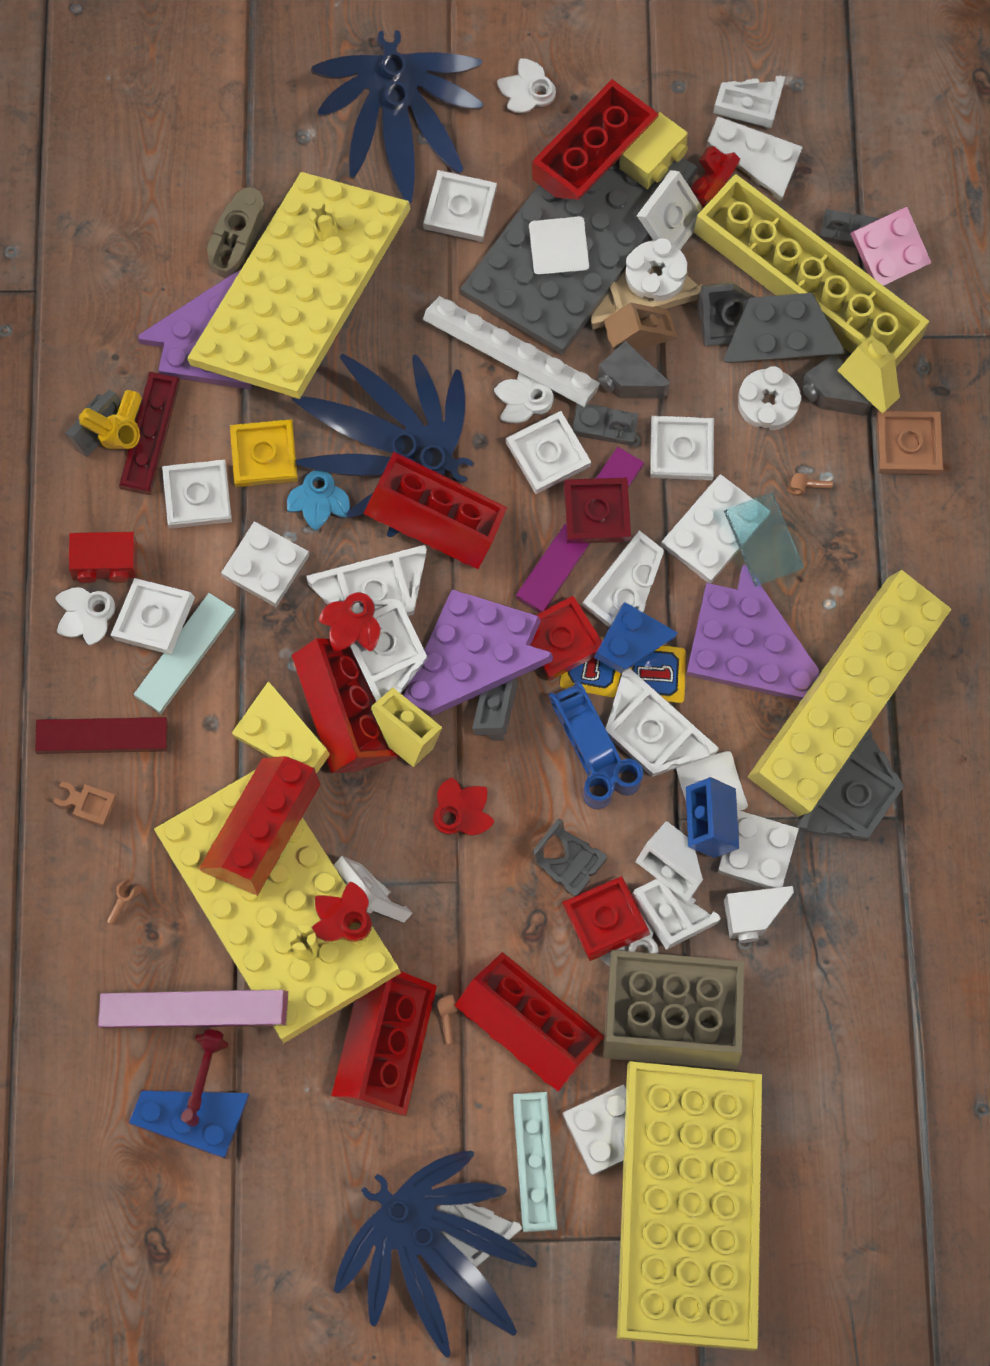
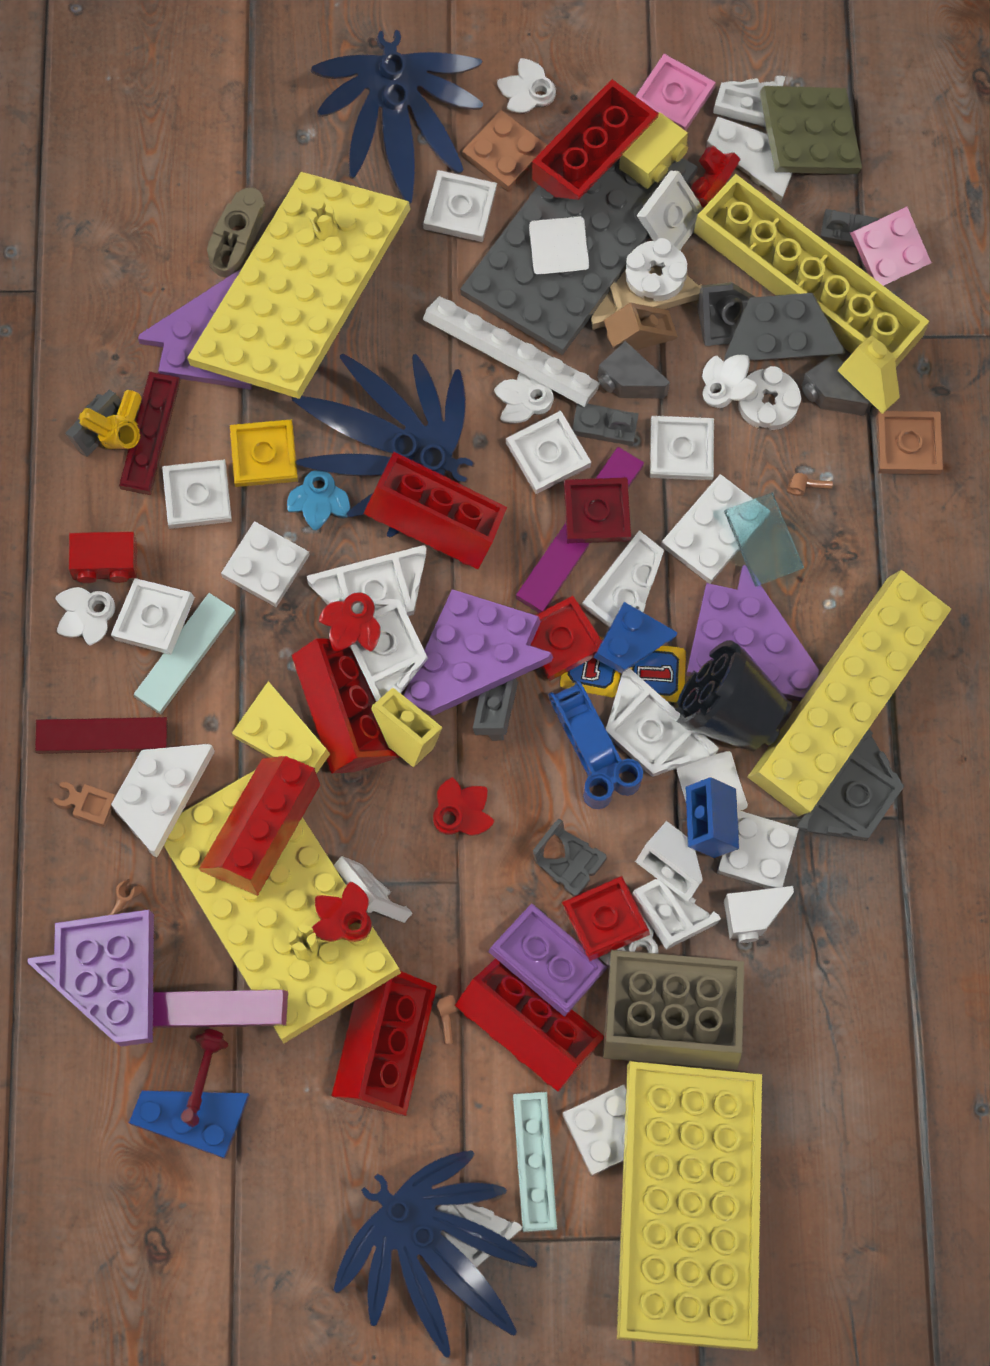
none -> medium lavender wing [28,910,154,1046]
none -> white wing [111,744,215,857]
none -> nougat plate [462,110,547,192]
none -> medium lavender tile [488,903,608,1017]
none -> bright pink plate [636,54,716,131]
none -> black cone [675,640,792,751]
none -> white plate [702,355,758,408]
none -> olive plate [760,86,862,174]

